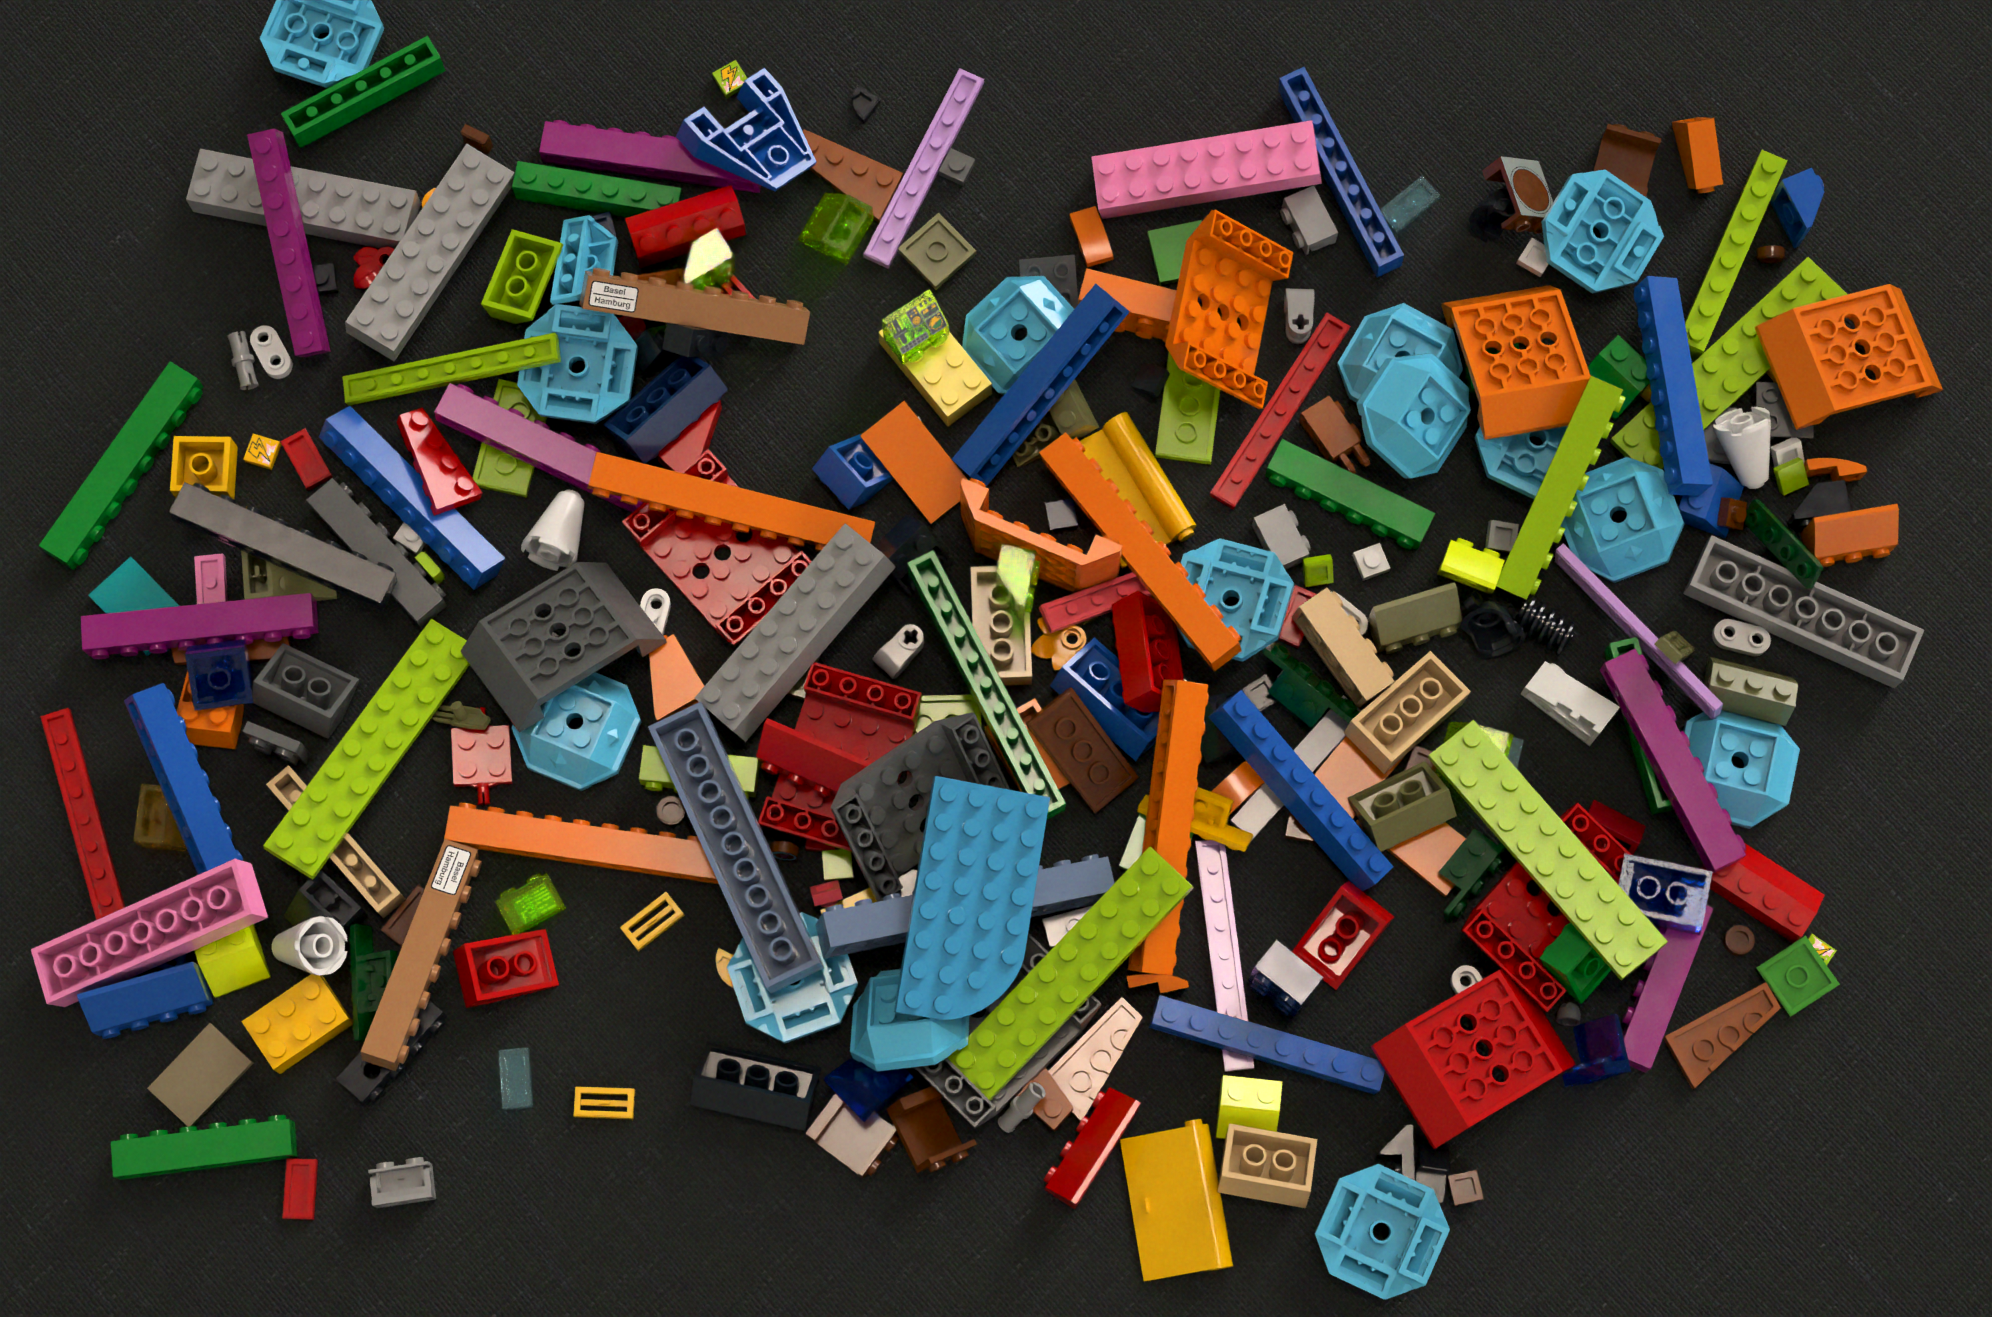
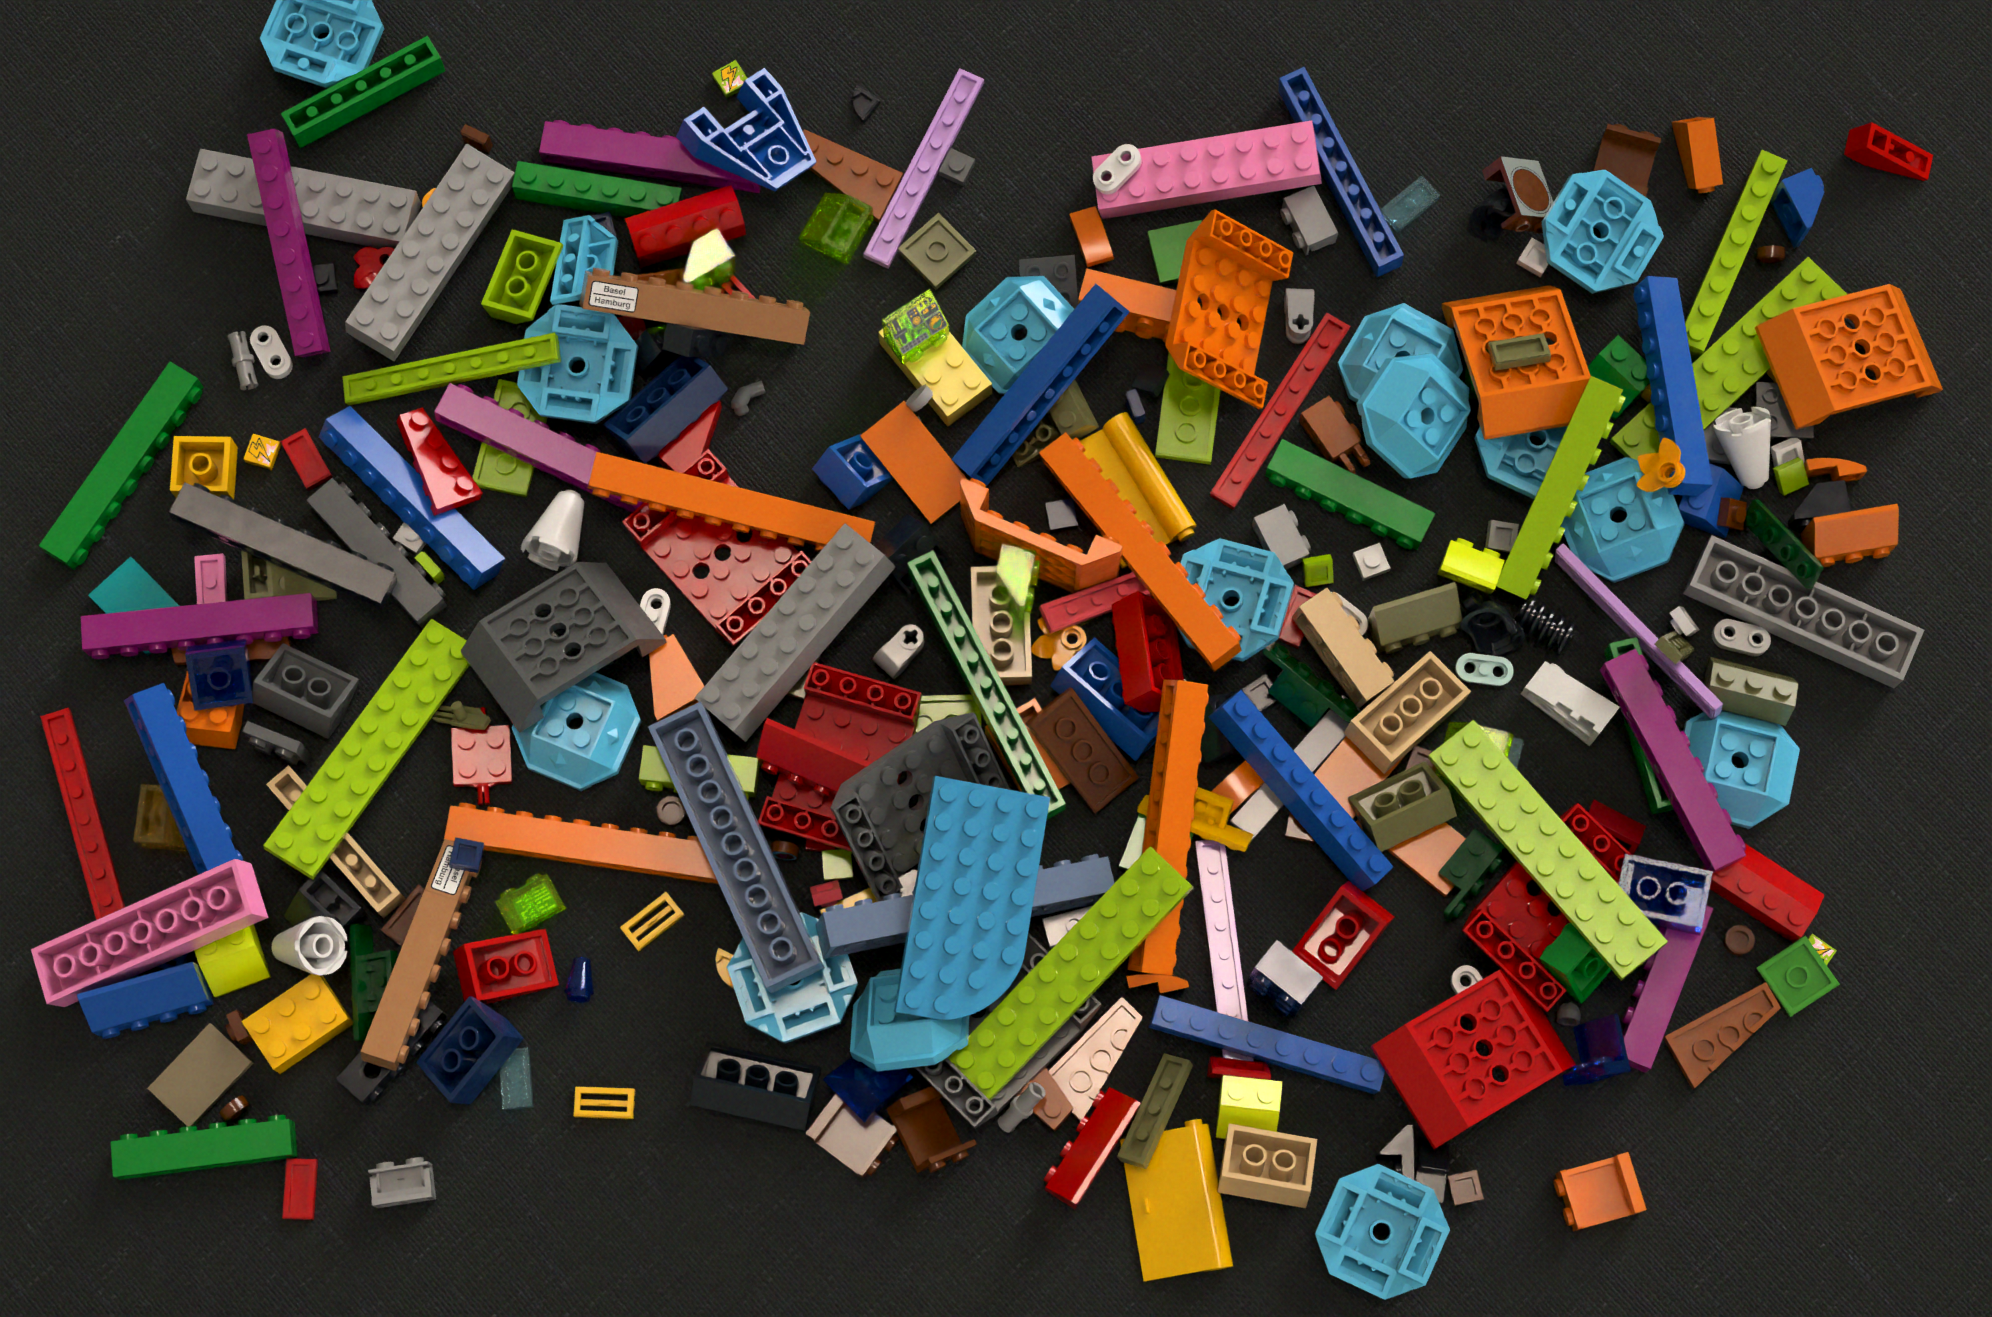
none -> reddish brown tile [219,1095,250,1122]
none -> reddish brown plate [226,1010,254,1045]
none -> dark blue slope [416,996,524,1104]
none -> dark blue tile [449,837,484,873]
none -> clear blue cone [565,957,594,1003]
none -> dark grey arm [731,380,766,416]
none -> light grey tile [906,384,933,412]
none -> white plate [1093,144,1142,194]
none -> olive plate [1117,1053,1193,1169]
none -> dark blue tile [1125,389,1146,425]
none -> red slope [1207,1056,1271,1080]
none -> light aqua plate [1455,653,1513,686]
none -> olive tile [1488,333,1551,371]
none -> orange panel [1554,1152,1647,1231]
none -> light orange plate [1636,438,1685,492]
none -> white plate [1670,606,1700,636]
none -> red slope [1844,122,1933,181]

